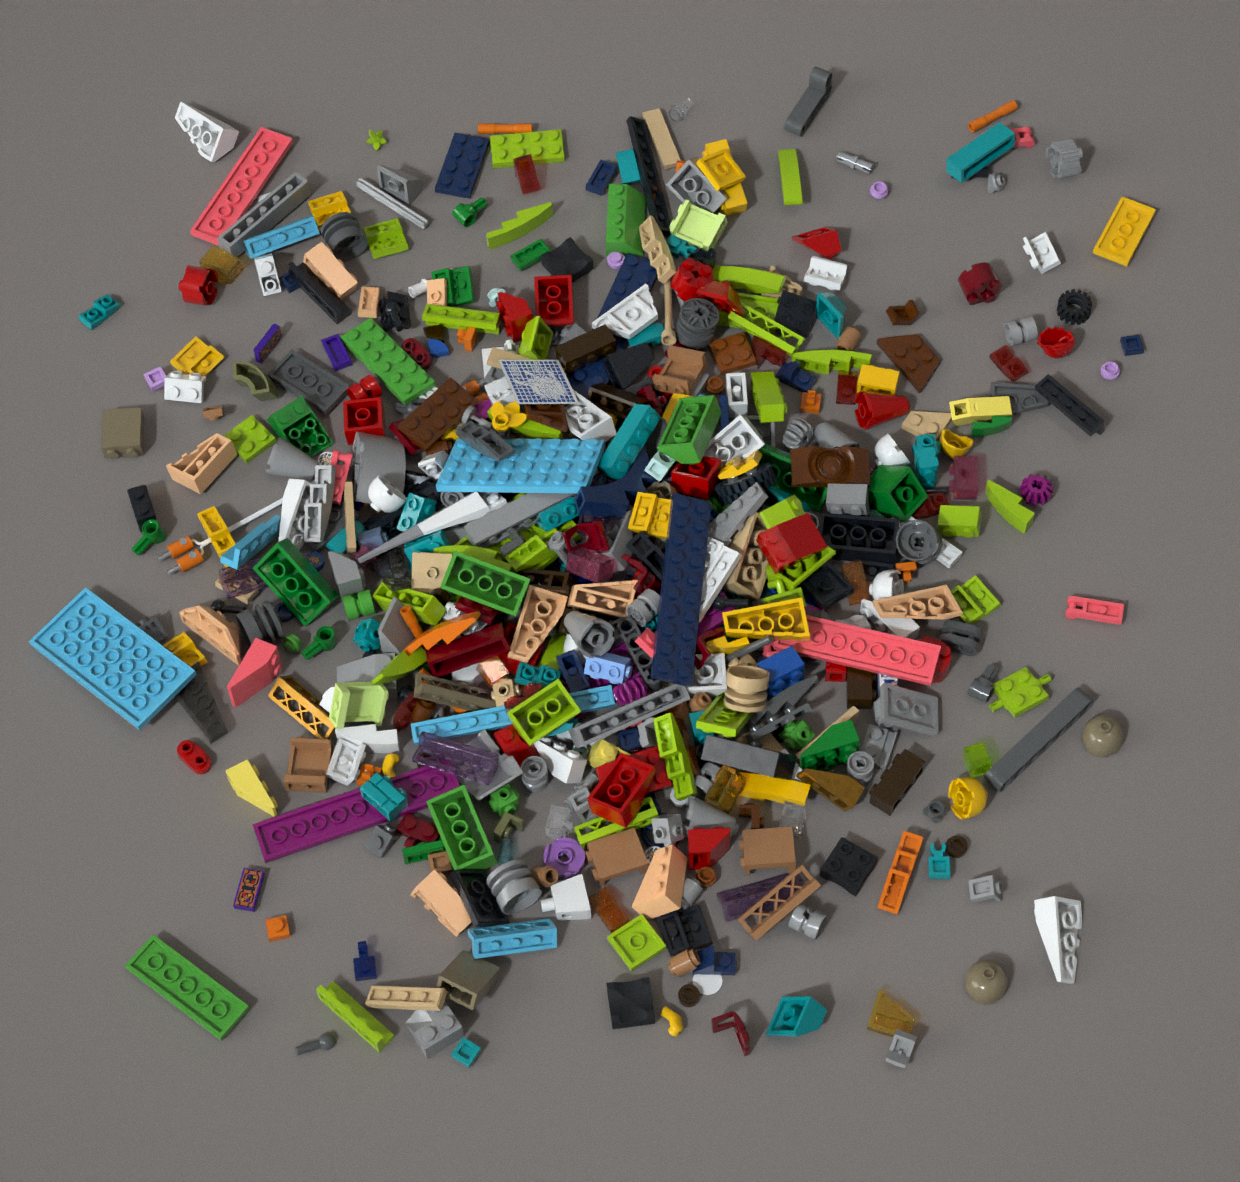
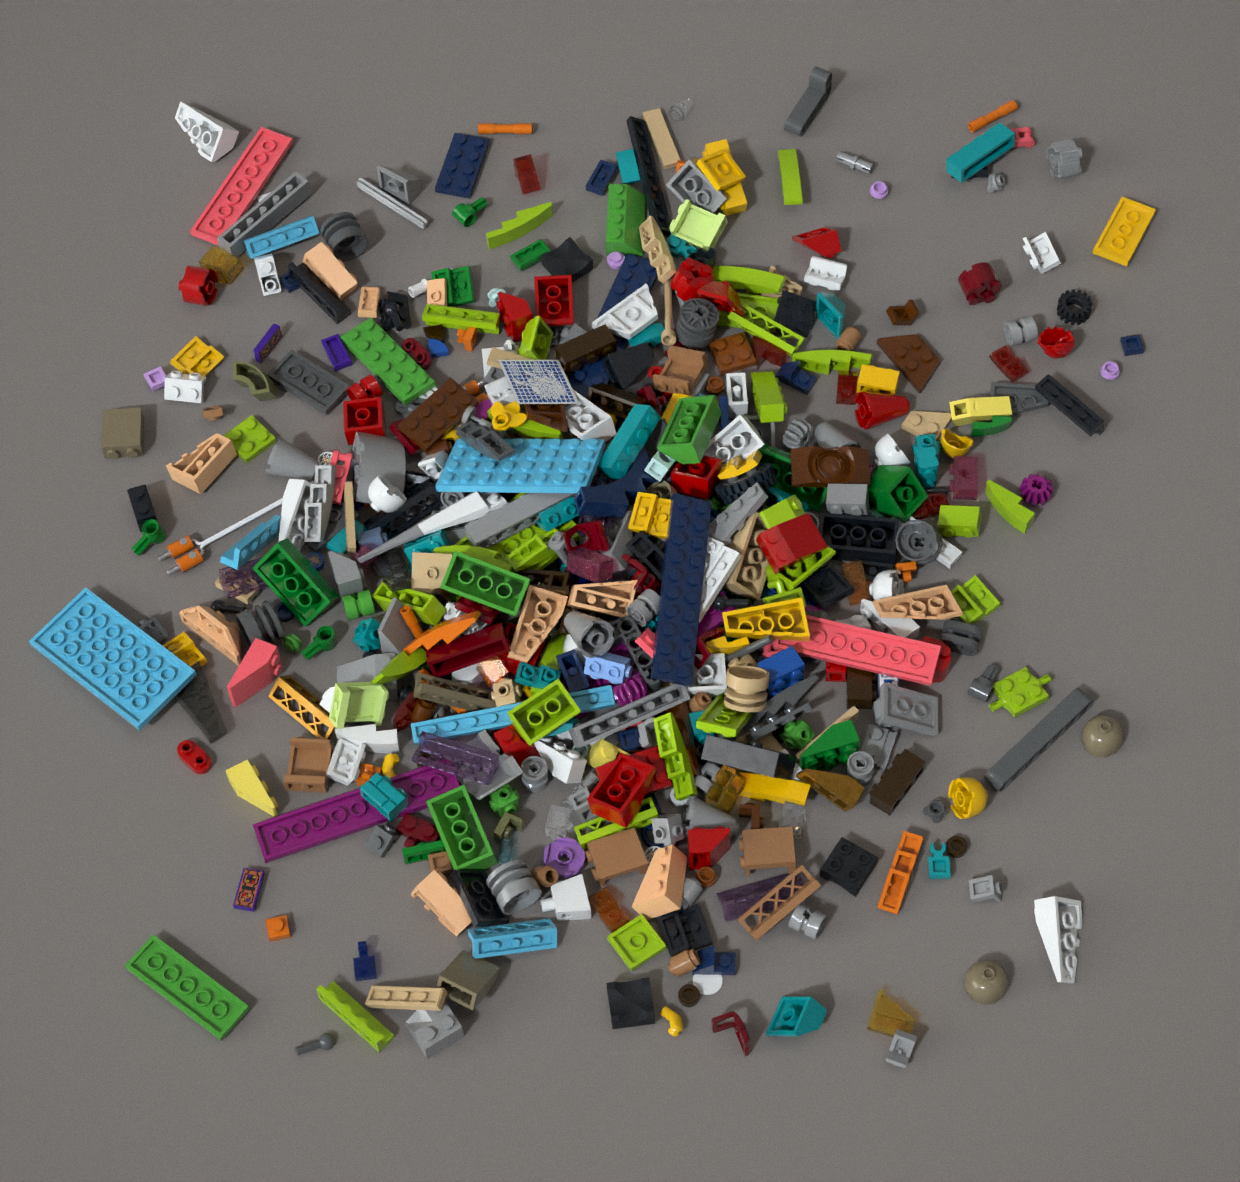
teal slope [79,294,120,330] -> none
yellow slope [197,506,248,577] -> none
green slope [267,396,334,457] -> none
yellow slope [307,191,351,232] -> none
lime slope [363,218,409,259] -> none
lime plant [366,130,387,151] -> none
teal bracket [397,493,437,532] -> none
teal plate [451,1037,482,1068] -> none
lime plate [490,129,565,168] -> none
dark grey bracket [500,529,525,563] -> none
clear red slope [504,682,542,714] -> none
orange tile [800,390,821,414] -> none
clear neon green panel [962,742,992,777] -> none
coral plate [1065,596,1124,625] -> none

